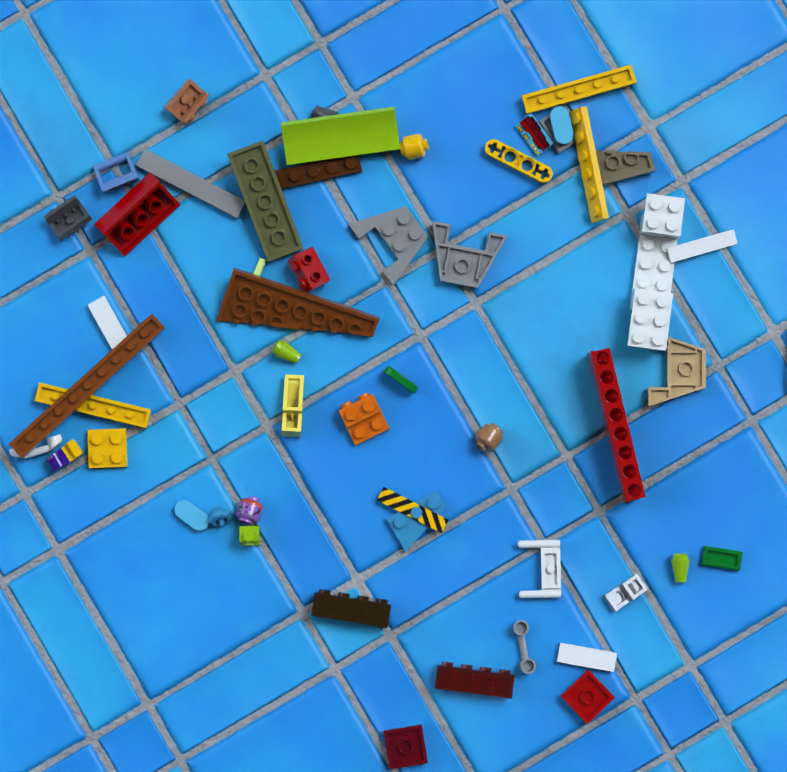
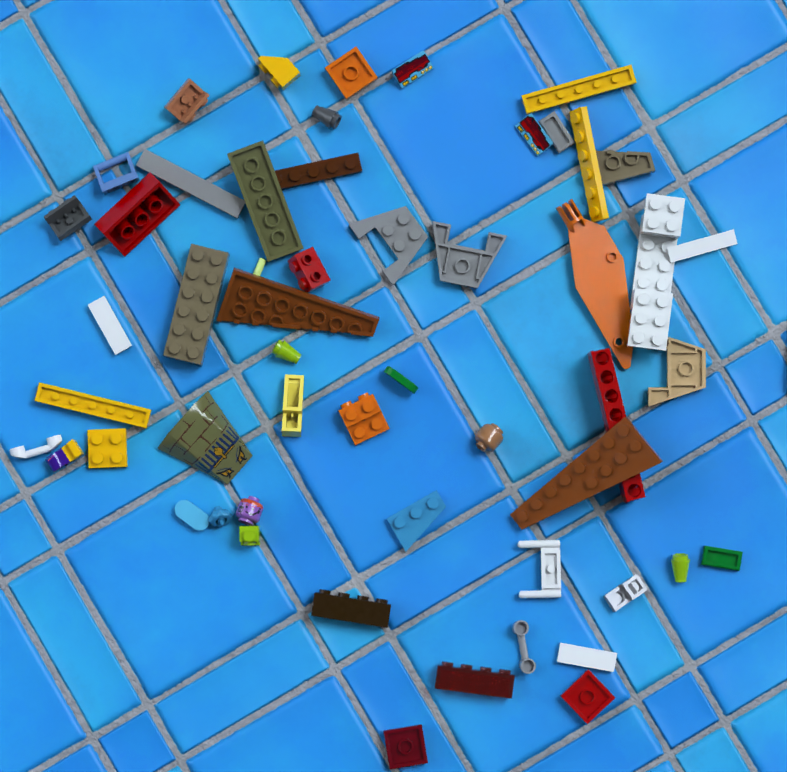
dark orange plate [9,314,165,459] -> none
lime arch [281,107,400,165] -> none
sticker [377,487,448,533] -> none
yellow head [400,134,429,160] -> none
yellow beam [484,139,553,184] -> none
medium azure tile [550,106,573,145] -> none
none -> olive wedge [157,391,253,485]
none -> dark tan brick [163,244,230,366]
none -> yellow slope [258,56,301,90]
none -> orange plate [325,47,378,100]
none -> slope [392,50,434,88]
none -> dark orange wing [510,417,663,529]
none -> orange wing [556,199,633,369]

